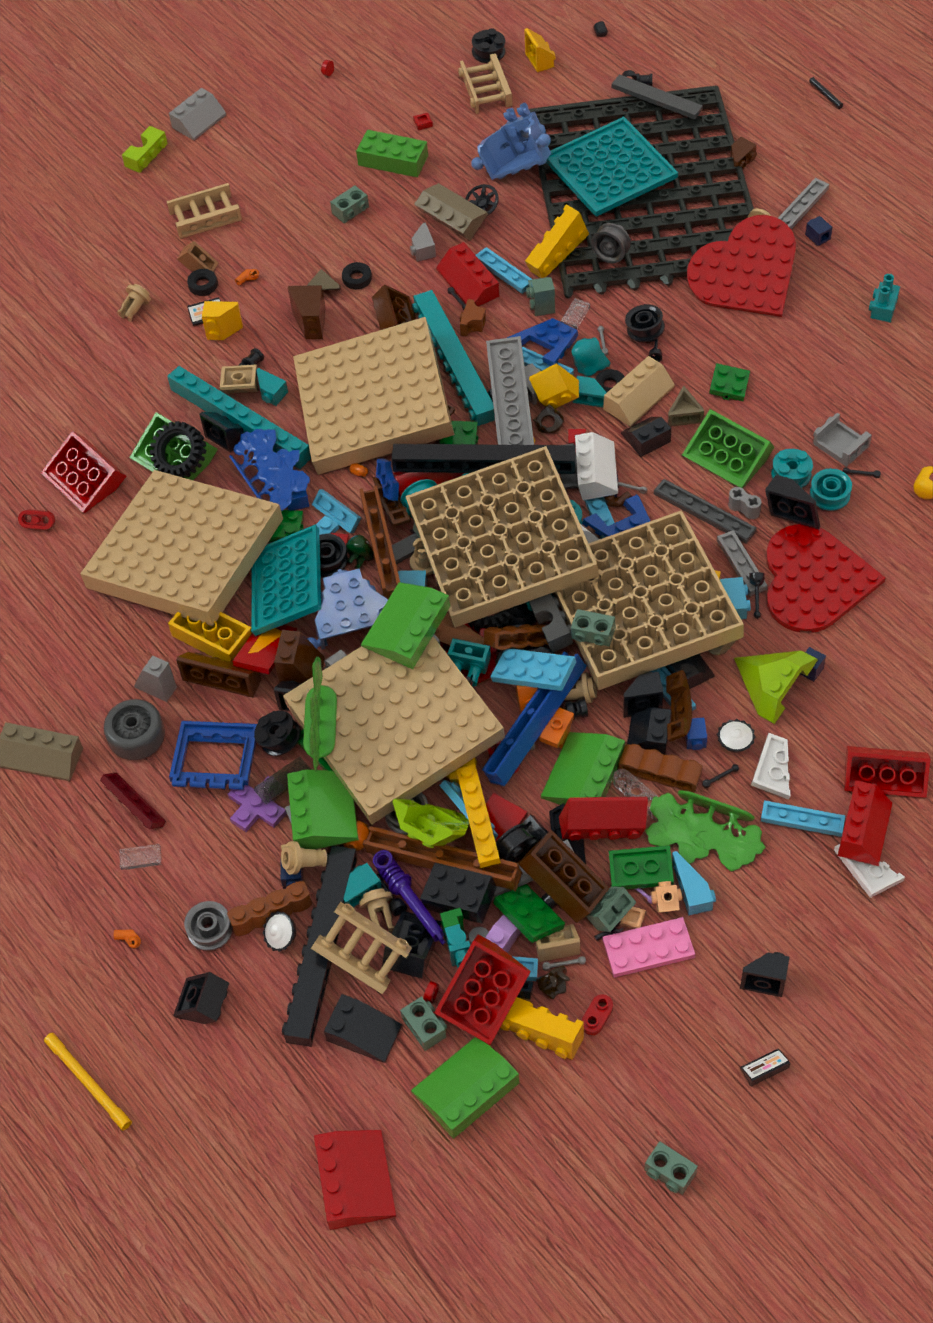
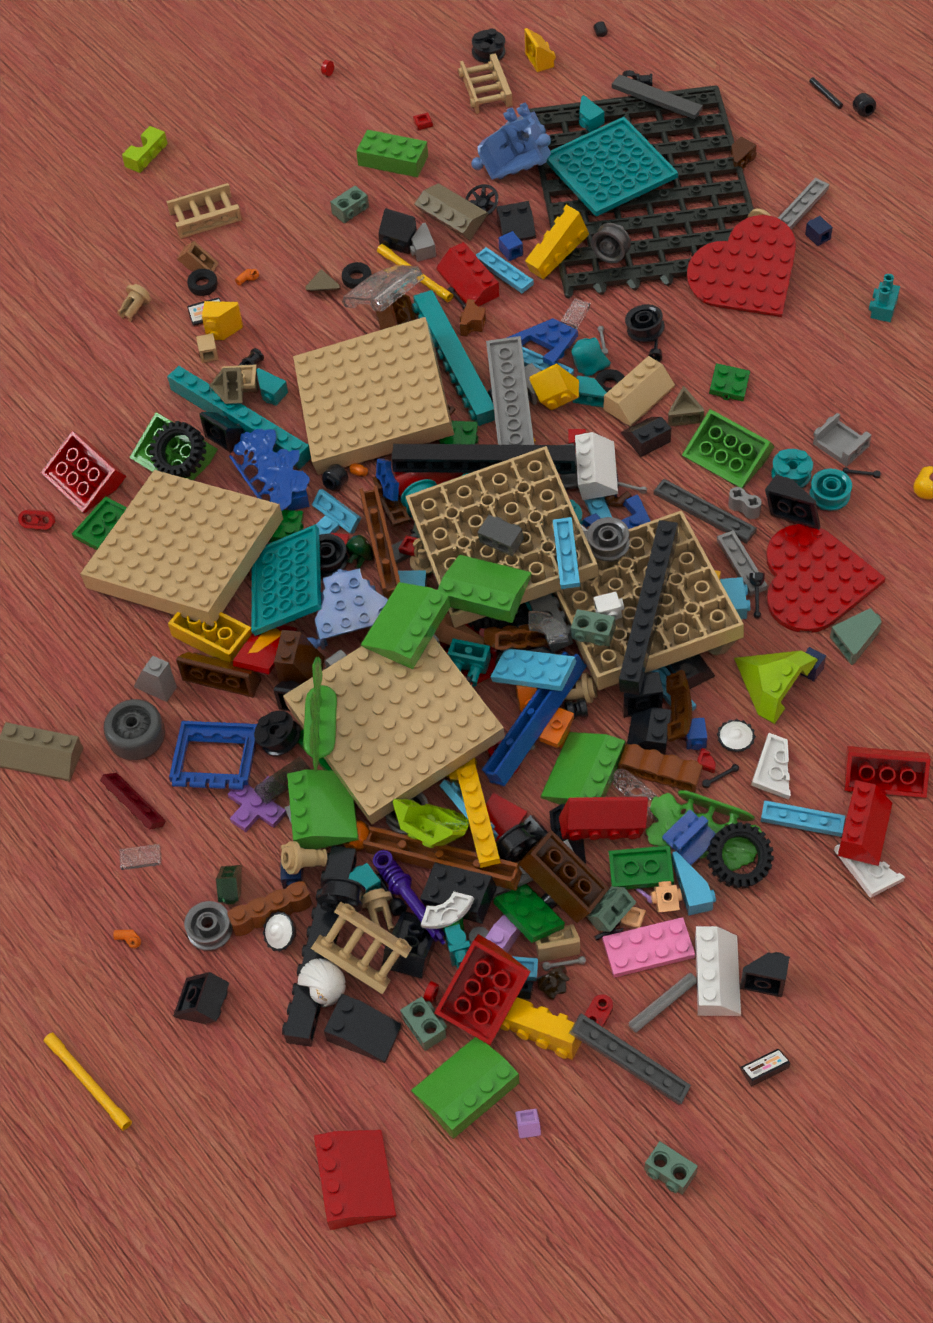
light grey slope [169,88,226,140] -> none
reddish brown slope [288,285,326,339] -> none
sand green brick [526,277,555,316] -> none
dark brown piece [533,404,564,433] -> none
none -> green plate [72,496,127,550]
none -> tan brick [196,333,219,363]
none -> dark tan slope [209,367,244,404]
none -> clear green slope [216,865,242,905]
none -> white hair [297,958,346,1007]
none -> black wheel [317,877,366,912]
none -> black head [322,464,348,491]
none -> clear wedge [342,265,425,311]
none -> yellow piece [377,244,453,302]
none -> black slope [378,208,417,254]
none -> red tile [398,535,417,557]
none -> white tile [421,891,474,929]
none -> bright green slope [438,554,532,623]
none -> dark grey brick [477,515,524,557]
none -> black slope [496,201,536,241]
none -> blue brick [498,231,523,261]
none -> lavender slope [515,1109,541,1138]
none -> clear tile [529,611,569,644]
none -> medium azure plate [553,517,580,589]
none -> dark grey tile [569,1013,691,1105]
none -> teal slope [579,95,605,132]
none -> flat silver wheel [587,517,630,562]
none -> white brick [593,592,624,620]
none -> black brick [619,520,678,695]
none -> light grey axle [628,973,697,1032]
none -> blue bracket [662,810,716,865]
none -> white slope [695,926,741,1016]
none -> red tile [697,748,716,773]
none -> black tyre [707,822,774,889]
none -> sand green slope [830,608,882,665]
none -> black head [853,93,876,117]

